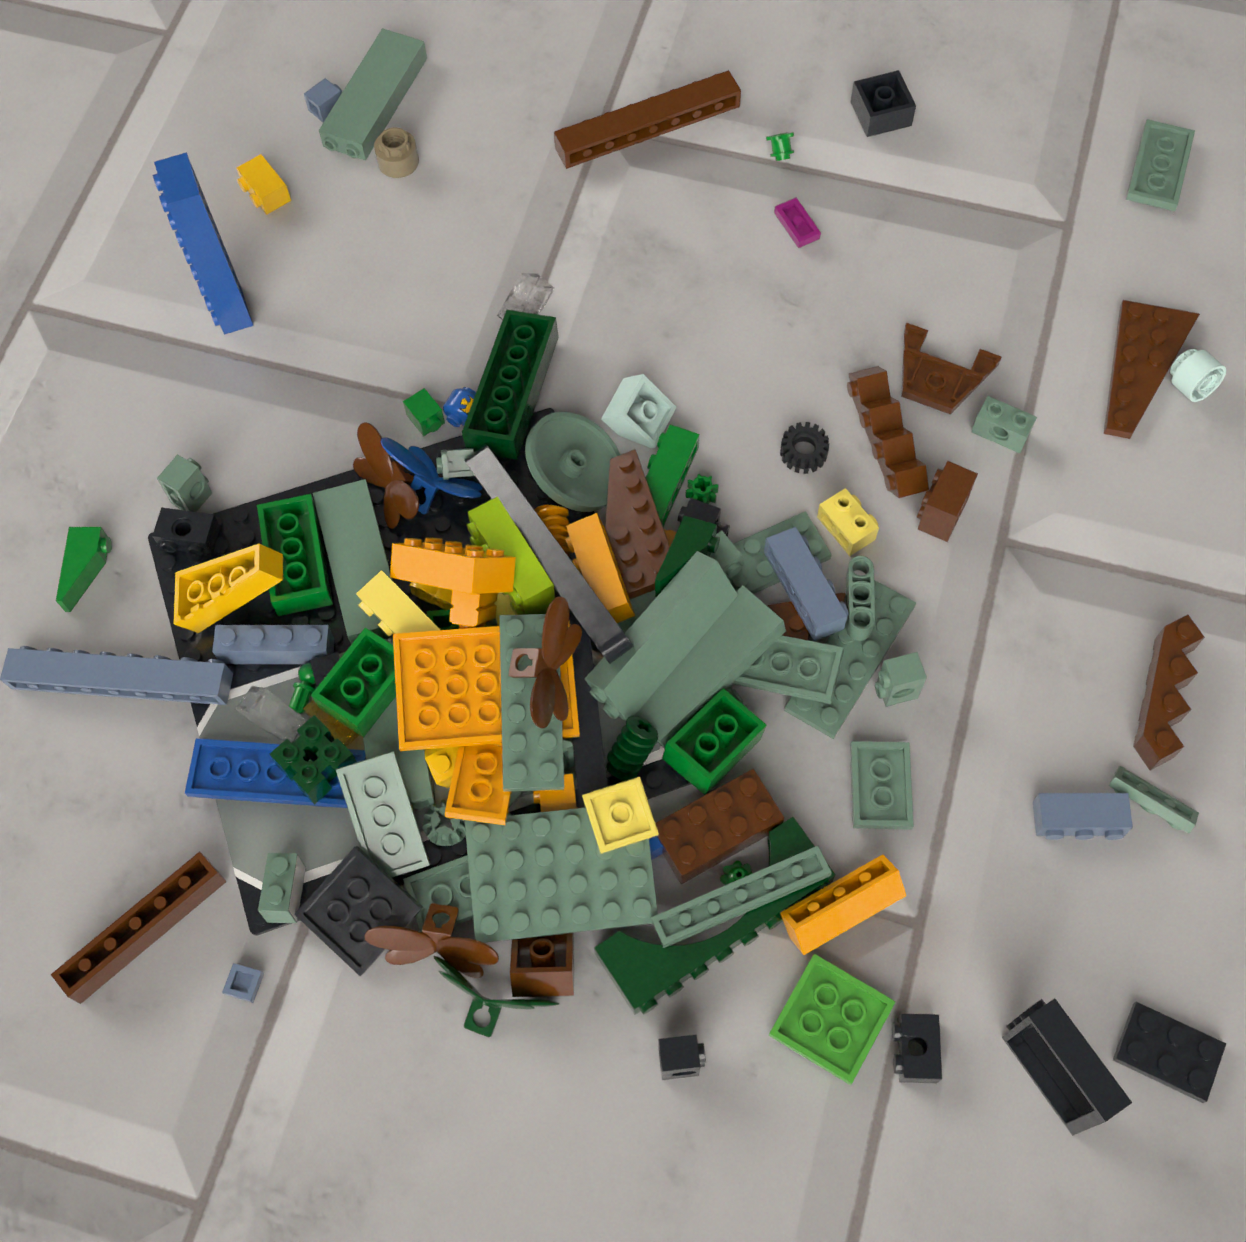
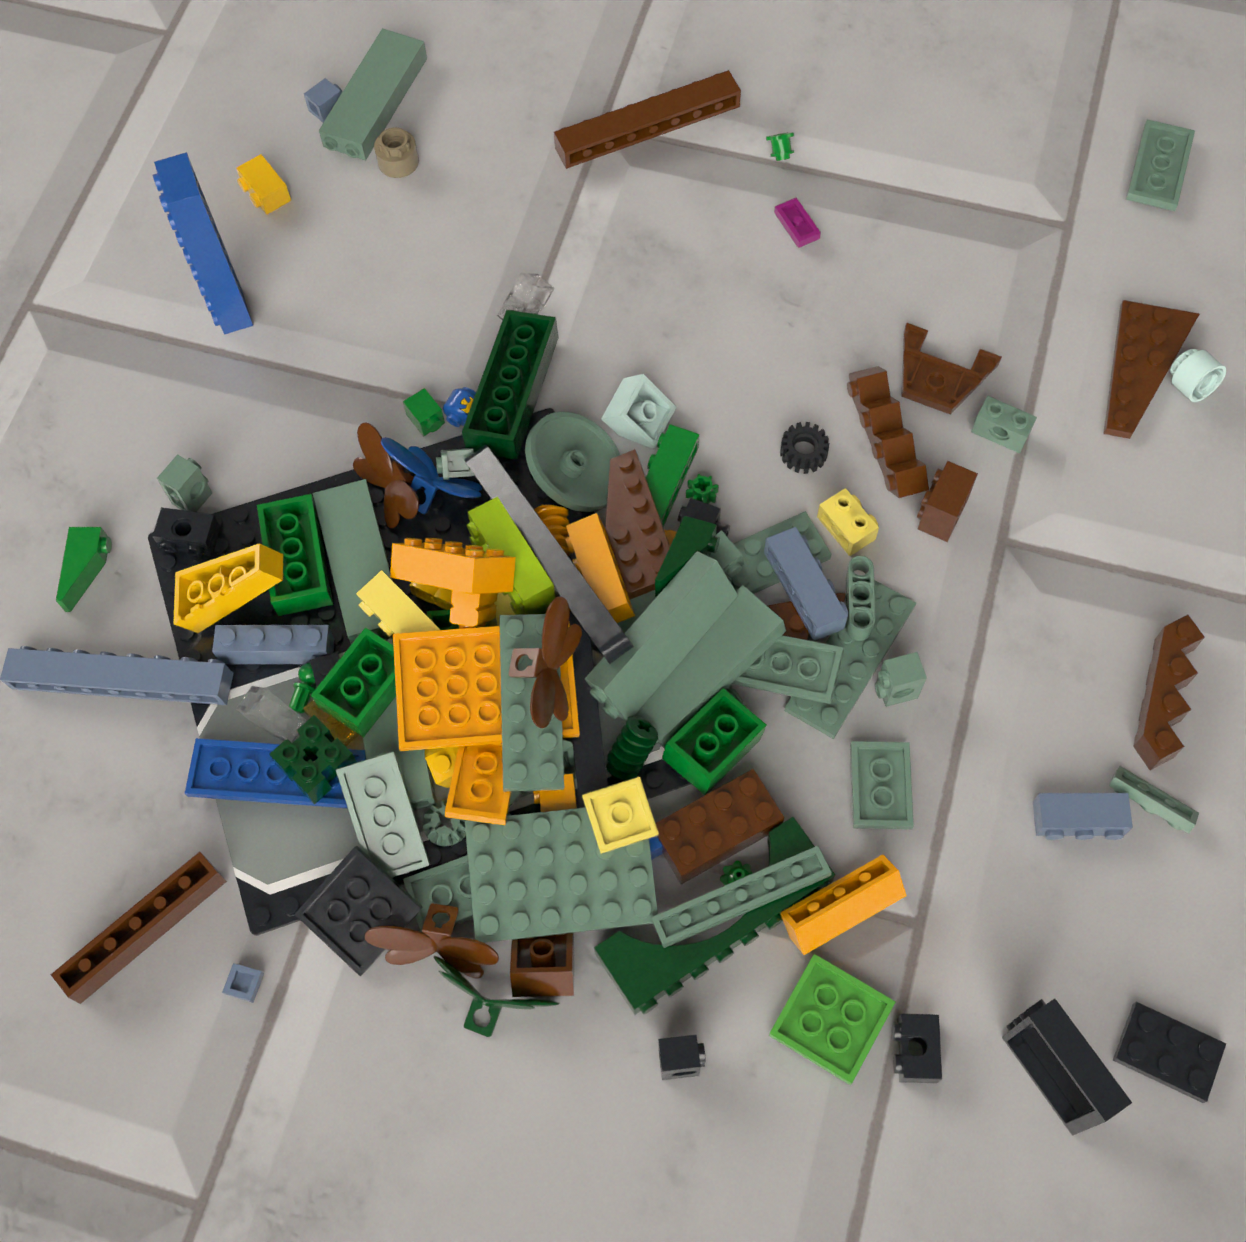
sand green brick [258,853,306,923] -> none
black brick [850,70,916,137] -> none

